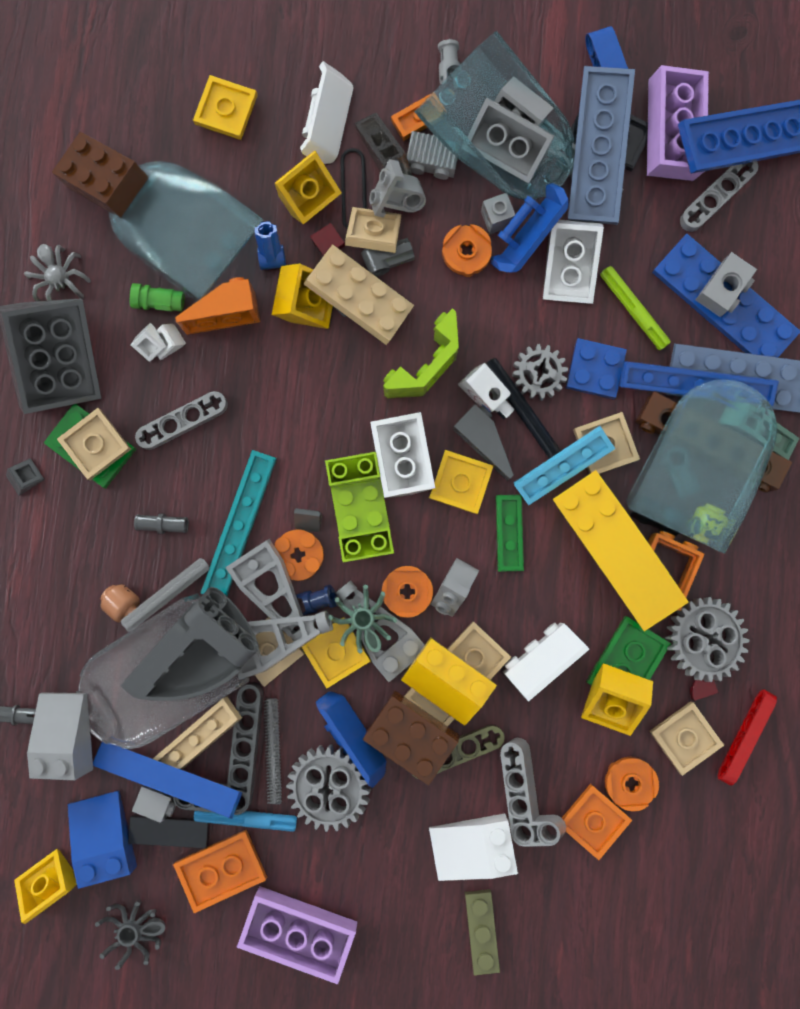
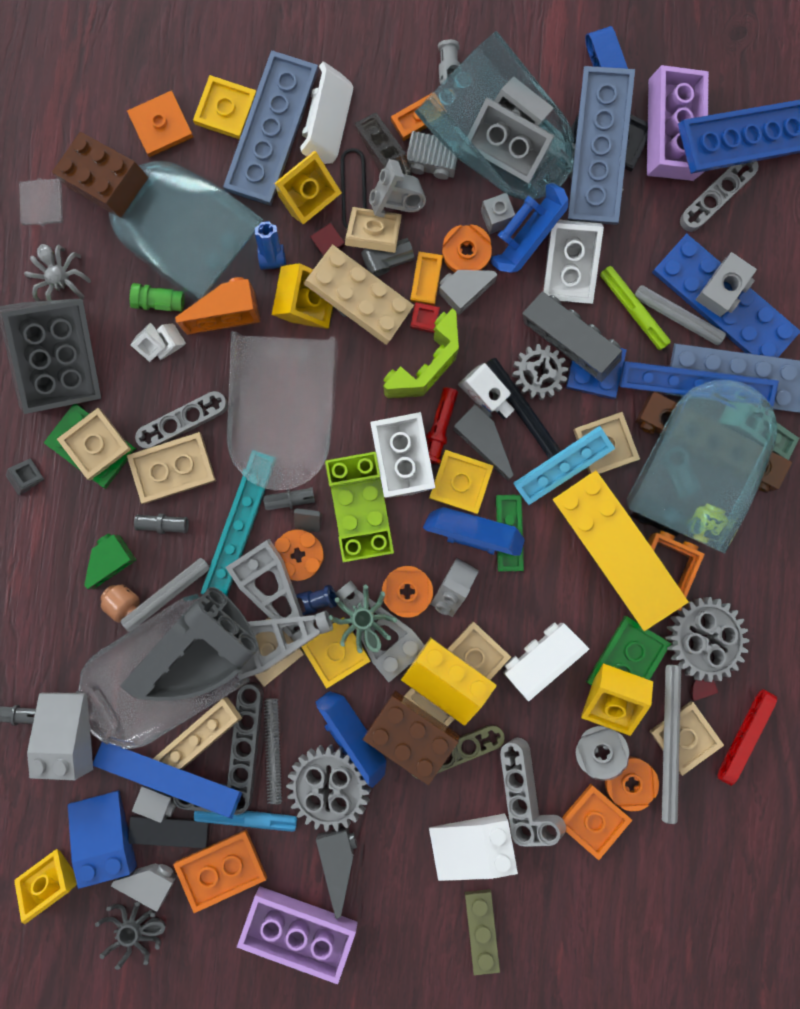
none -> clear piece [19,178,63,226]
none -> green slope [84,534,137,589]
none -> light grey slope [111,863,178,912]
none -> orange plate [127,90,193,157]
none -> tan plate [127,432,216,504]
none -> sand blue plate [223,50,319,206]
none -> clear windscreen [227,332,338,490]
none -> dark grey axle [263,487,315,510]
none -> dark grey slope [316,827,357,919]
none -> light orange tile [410,251,443,306]
none -> red tile [410,302,440,333]
none -> blue piece [423,507,525,556]
none -> red pin [426,387,458,465]
none -> light grey slope [439,270,497,315]
none -> dark grey brick [522,291,622,382]
none -> light grey plate [576,726,629,781]
none -> light grey axle [635,285,726,345]
none -> light grey axle [662,665,681,824]

